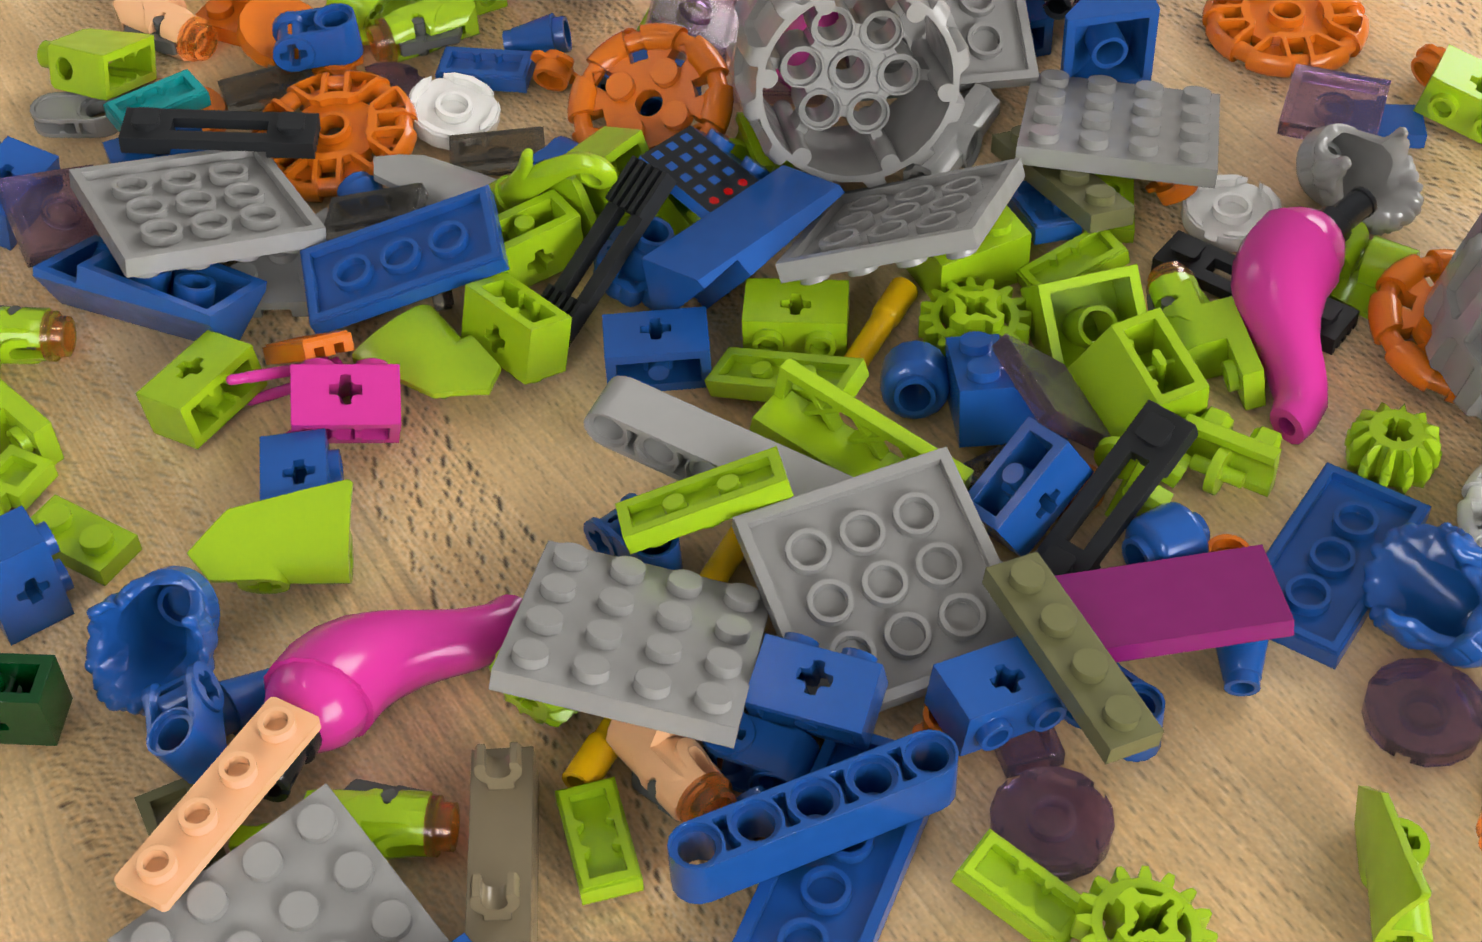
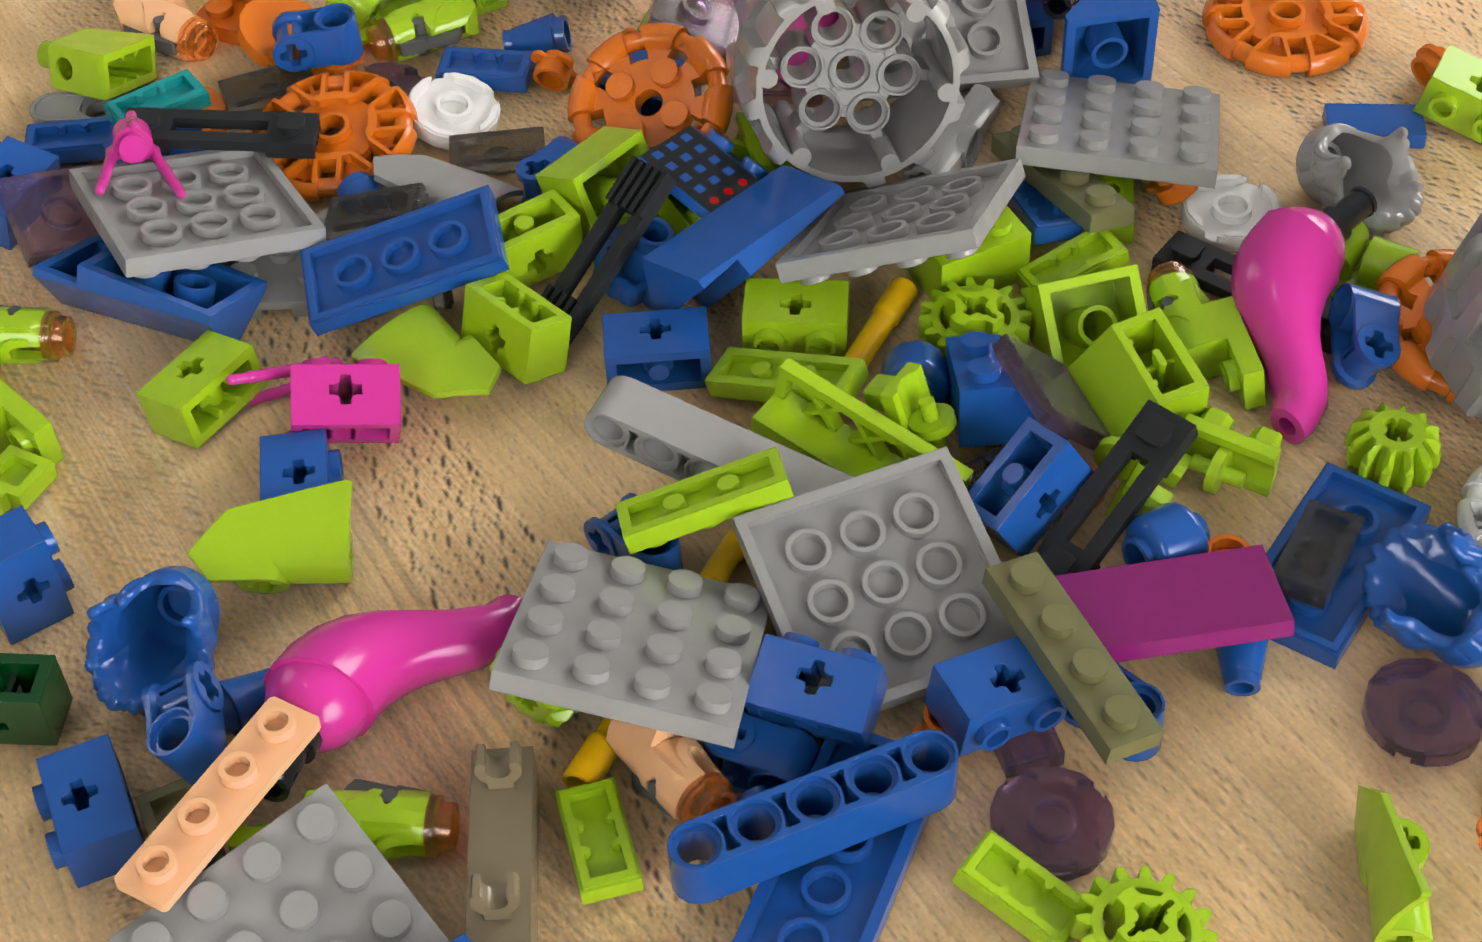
lime plate [30,494,142,586] -> none
orange tile [263,330,355,365] -> none
lime plant [488,148,618,214] -> none
clear purple tile [1277,64,1391,139] -> none
none -> blue plate [24,117,114,164]
none -> blue brick [32,734,145,888]
none -> dark pink plant [95,110,186,199]
none -> lime hips [863,362,957,458]
none -> clear smoke plate [1273,498,1365,610]
none -> blue piece [1328,283,1401,390]

